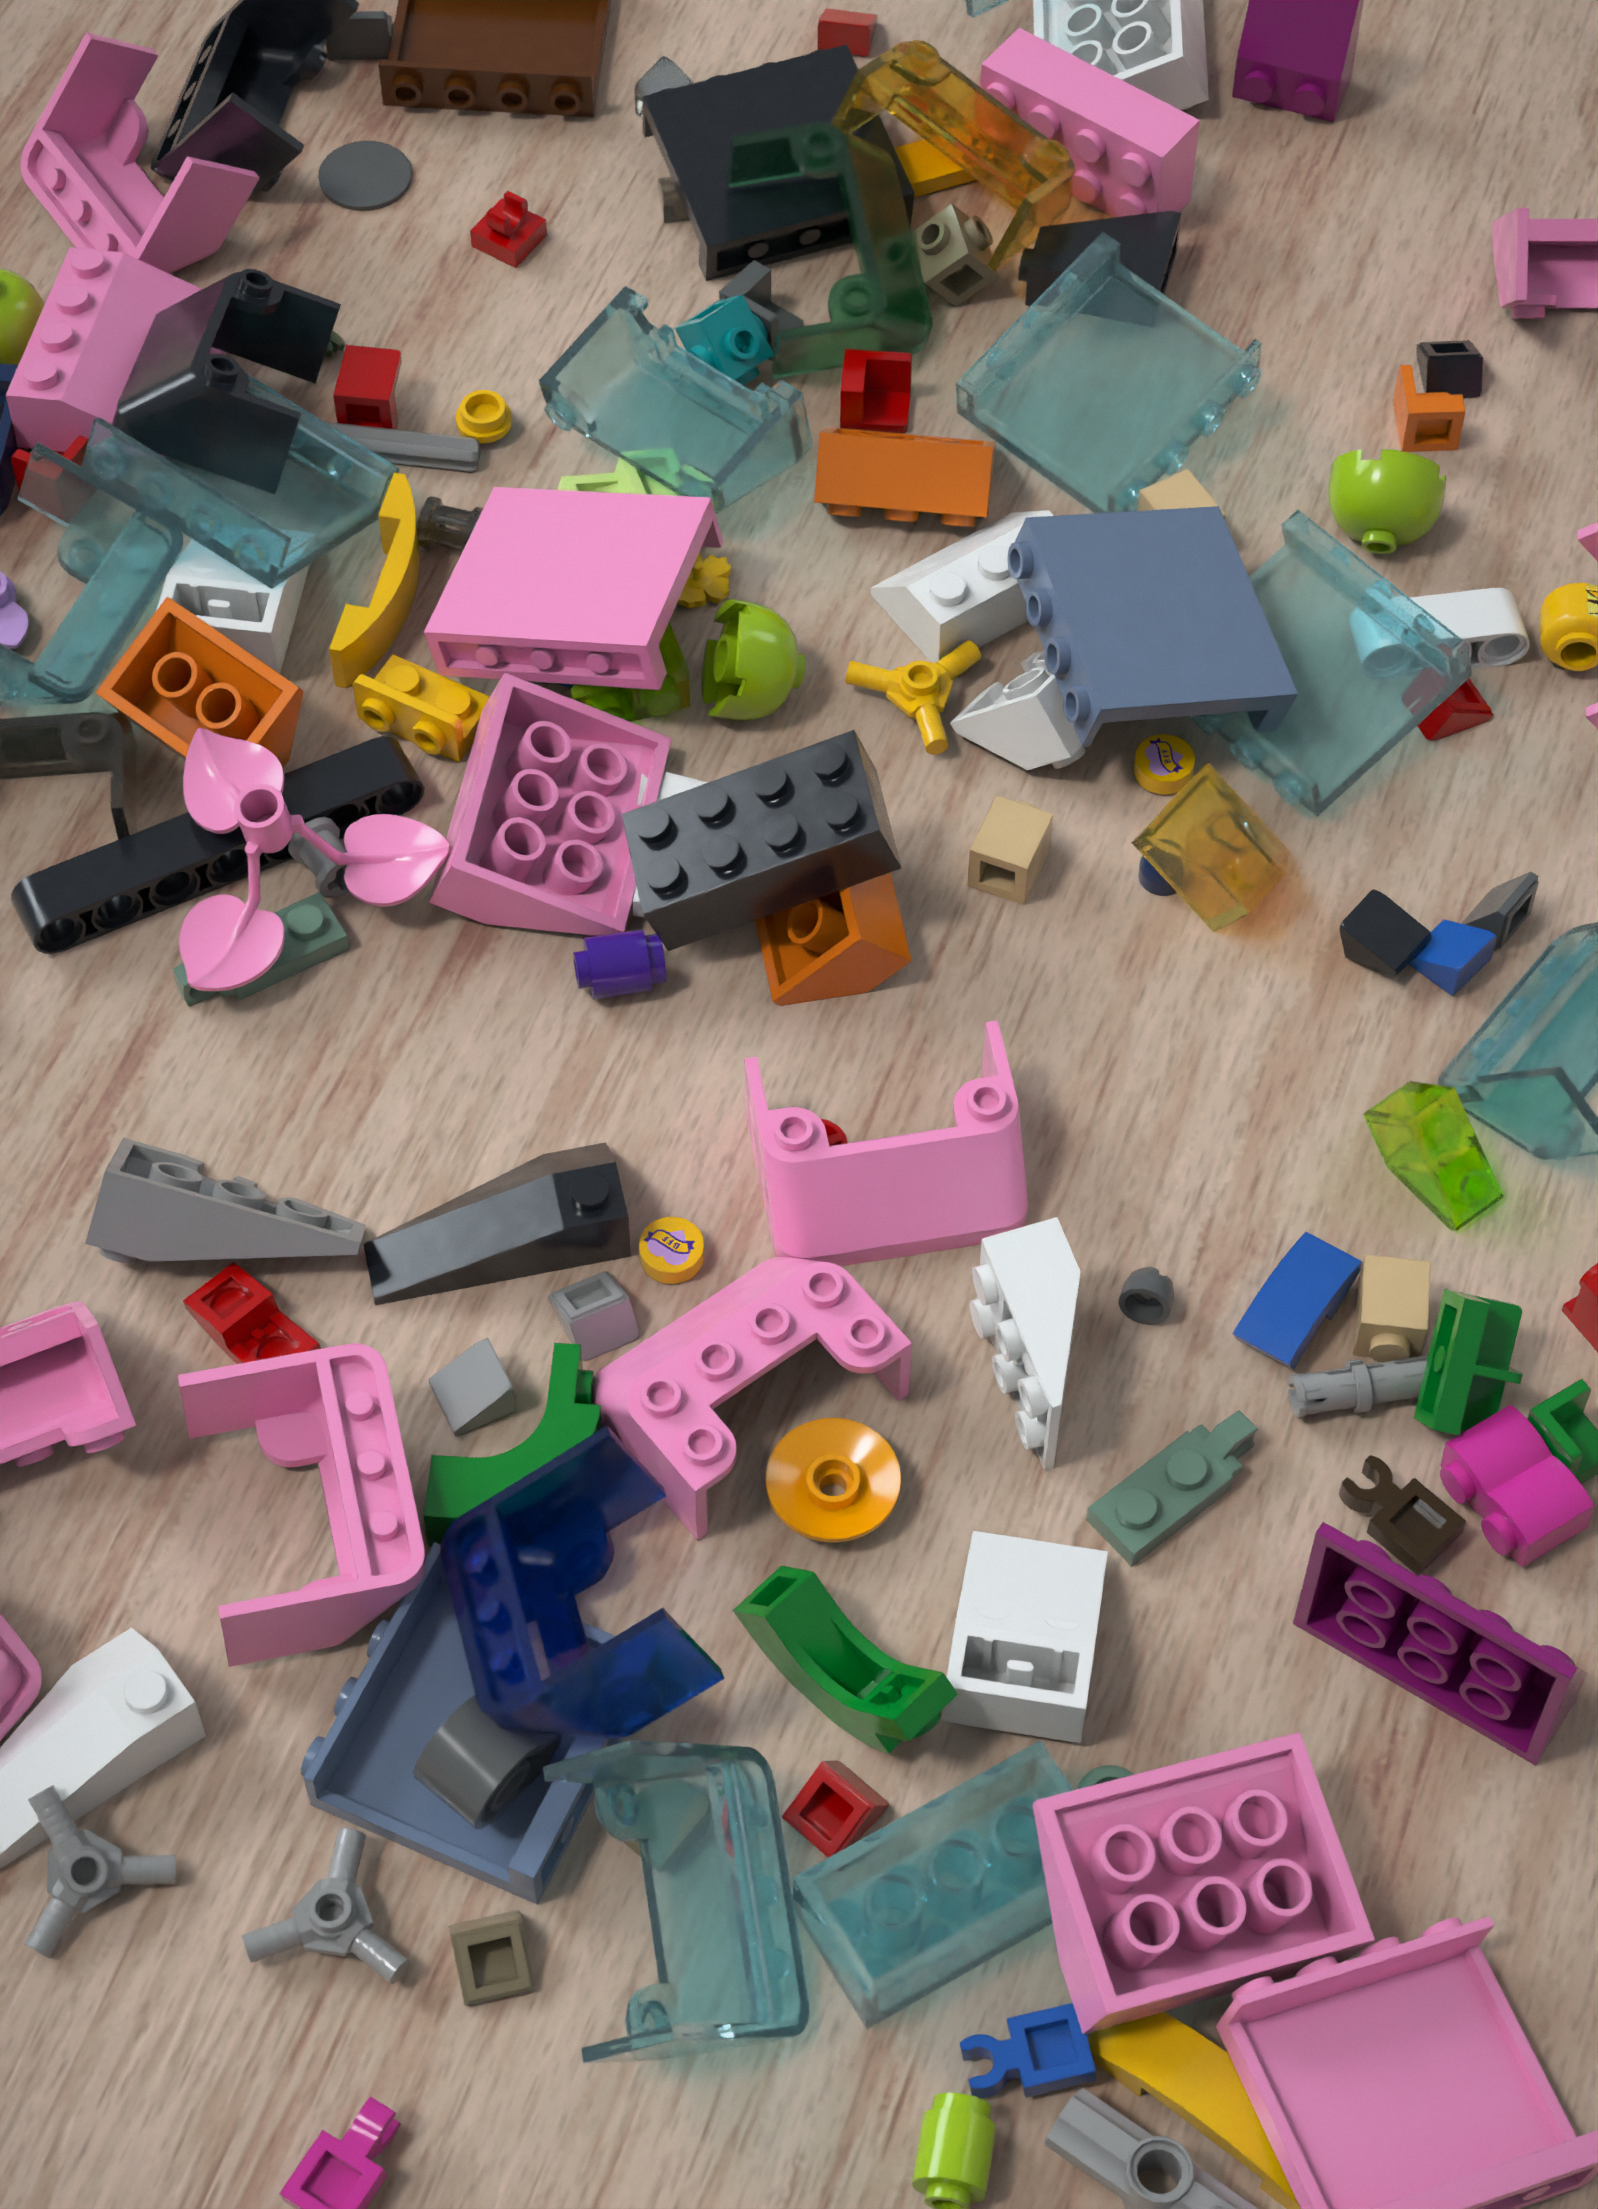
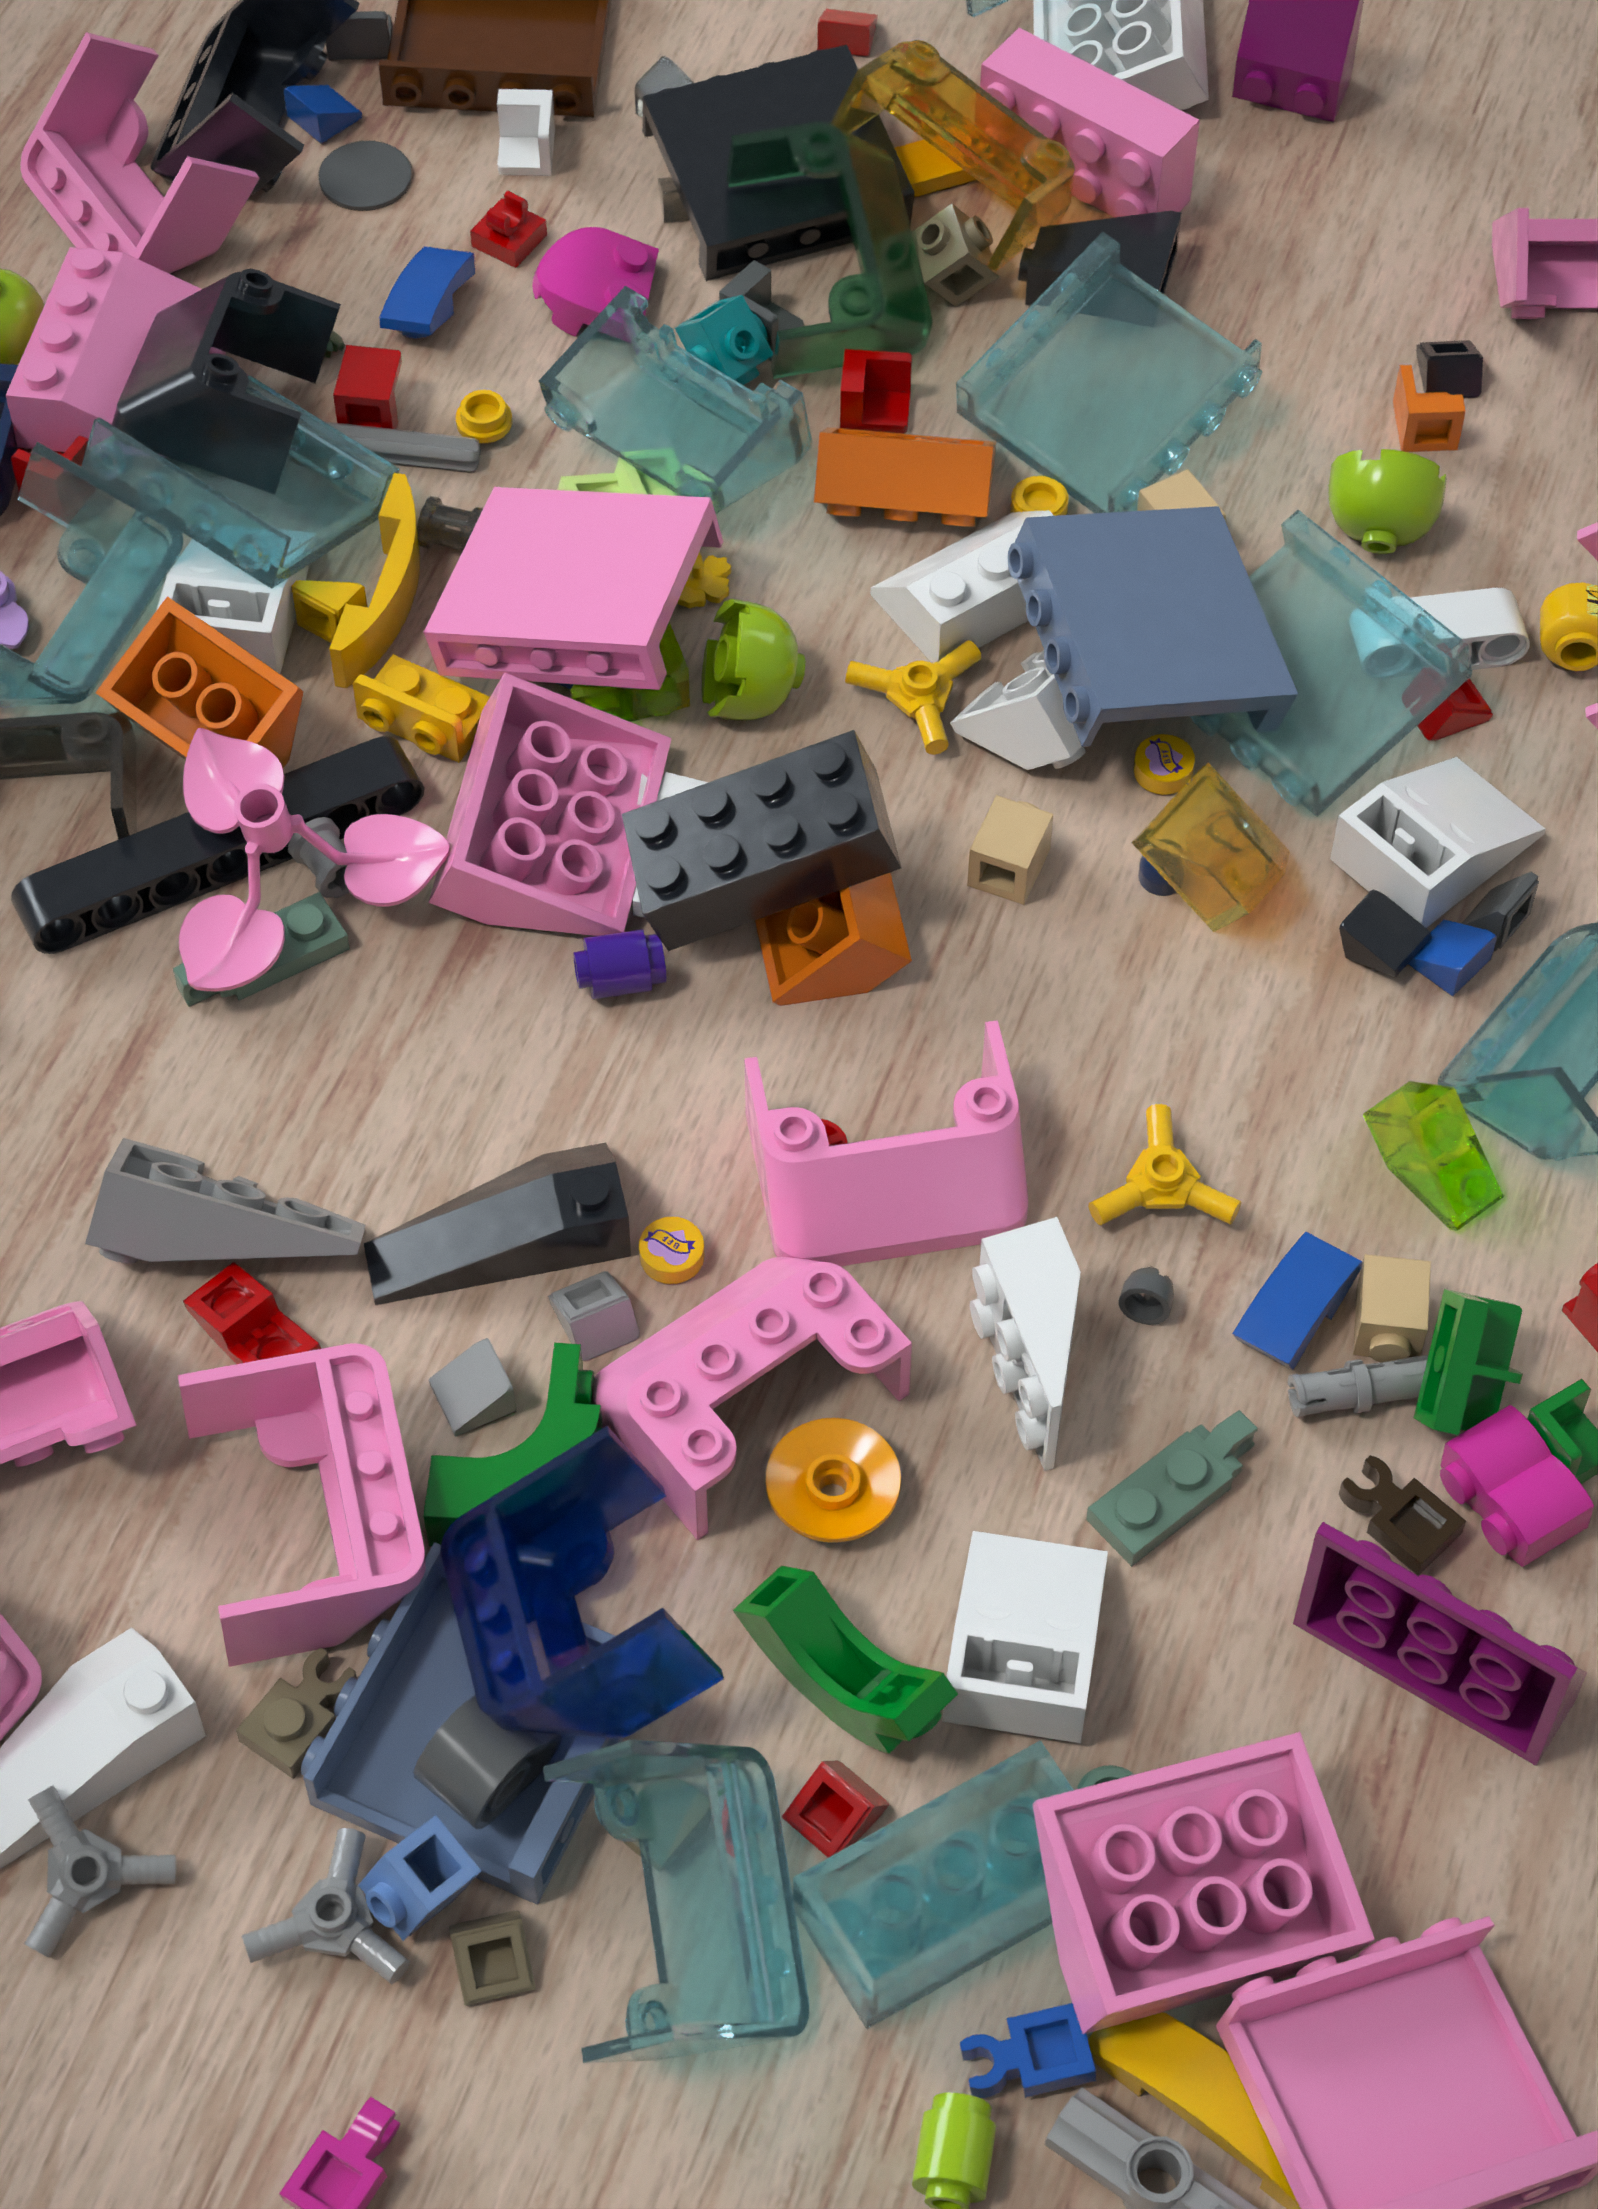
none -> dark tan plate [236,1648,357,1779]
none -> blue slope [284,85,362,144]
none -> yellow slope [291,580,368,643]
none -> medium blue brick [358,1815,481,1941]
none -> blue slope [379,246,475,338]
none -> white panel [497,89,555,176]
none -> dark pink slope [532,227,659,343]
none -> yellow tile [1010,476,1069,516]
none -> yellow piece [1088,1104,1242,1226]
none -> white slope [1330,757,1546,928]

